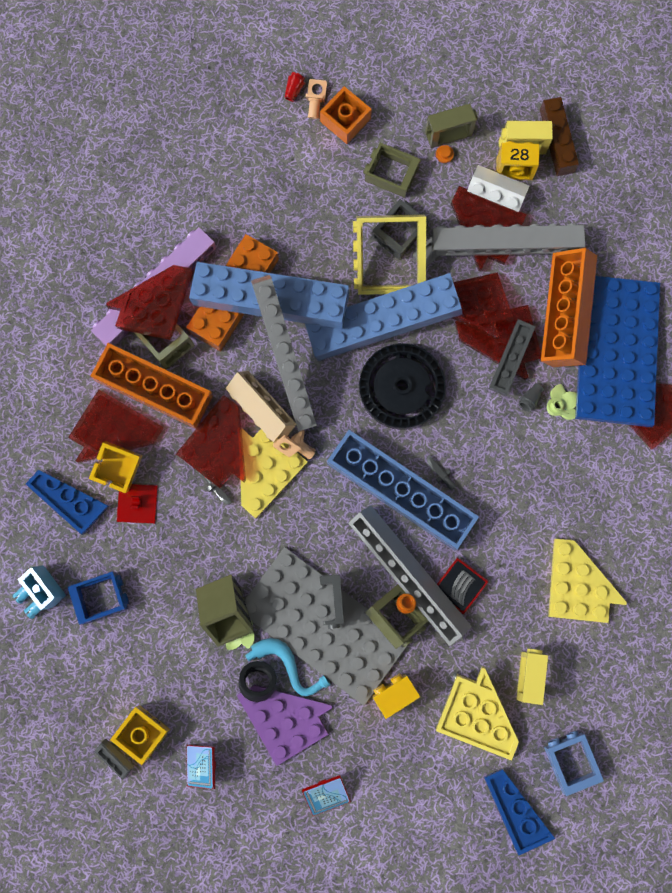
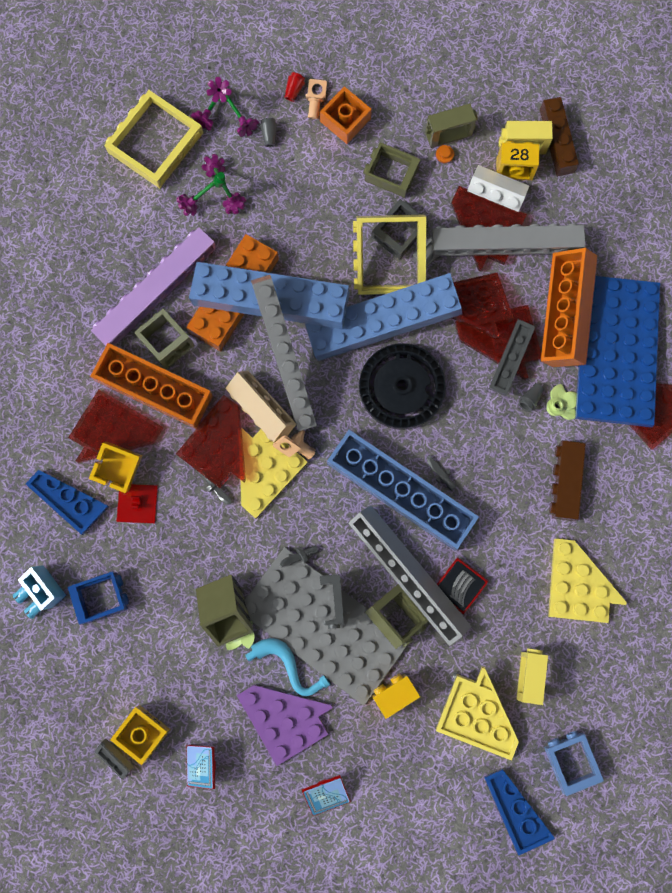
clear red wing [106,265,193,340] -> none
black tyre [238,661,277,702] -> none
orange plate [396,594,416,614] -> none
none -> light yellow window [104,90,203,189]
none -> magenta plant [176,154,246,216]
none -> magenta plant [190,77,259,137]
none -> dark grey cone [259,118,277,147]
none -> dark grey piece [280,545,318,568]
none -> reddish brown brick [549,440,586,522]

